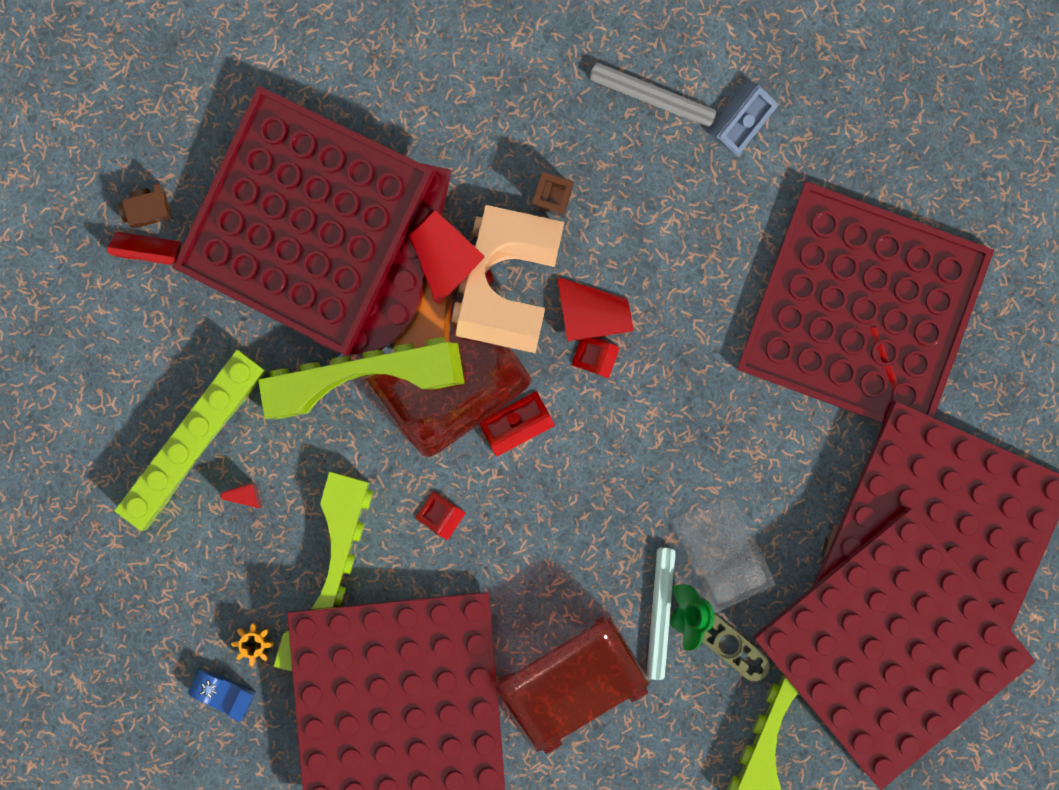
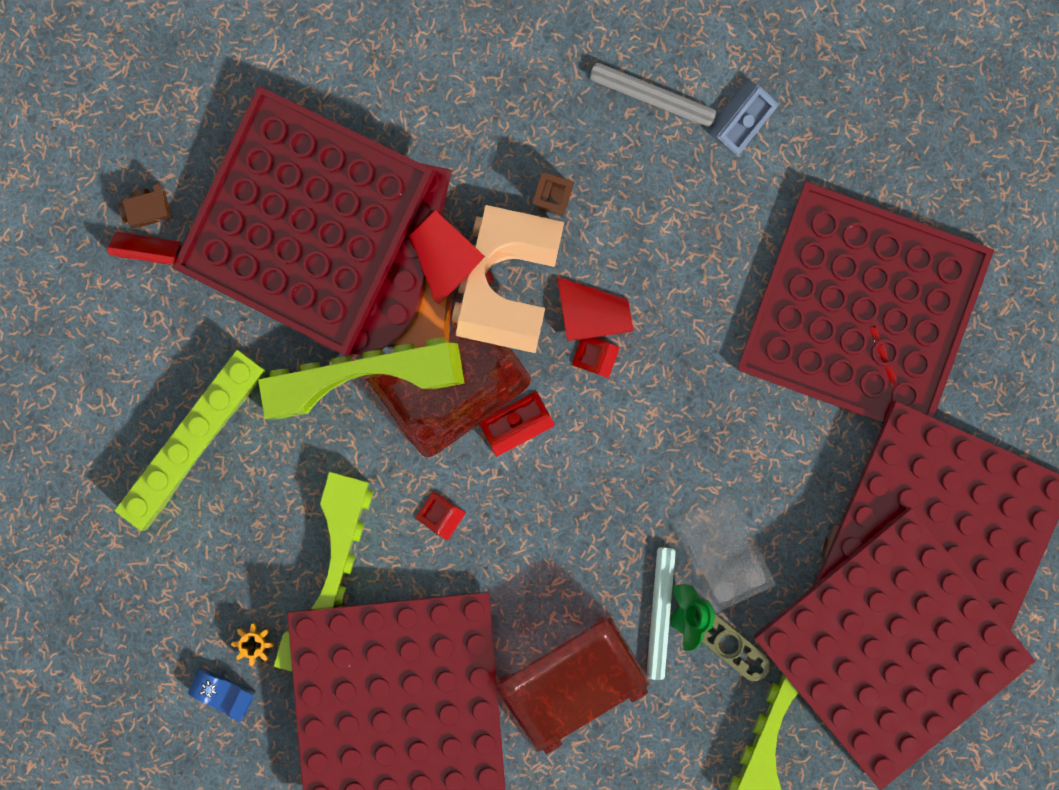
red slope [220,483,263,508] -> none

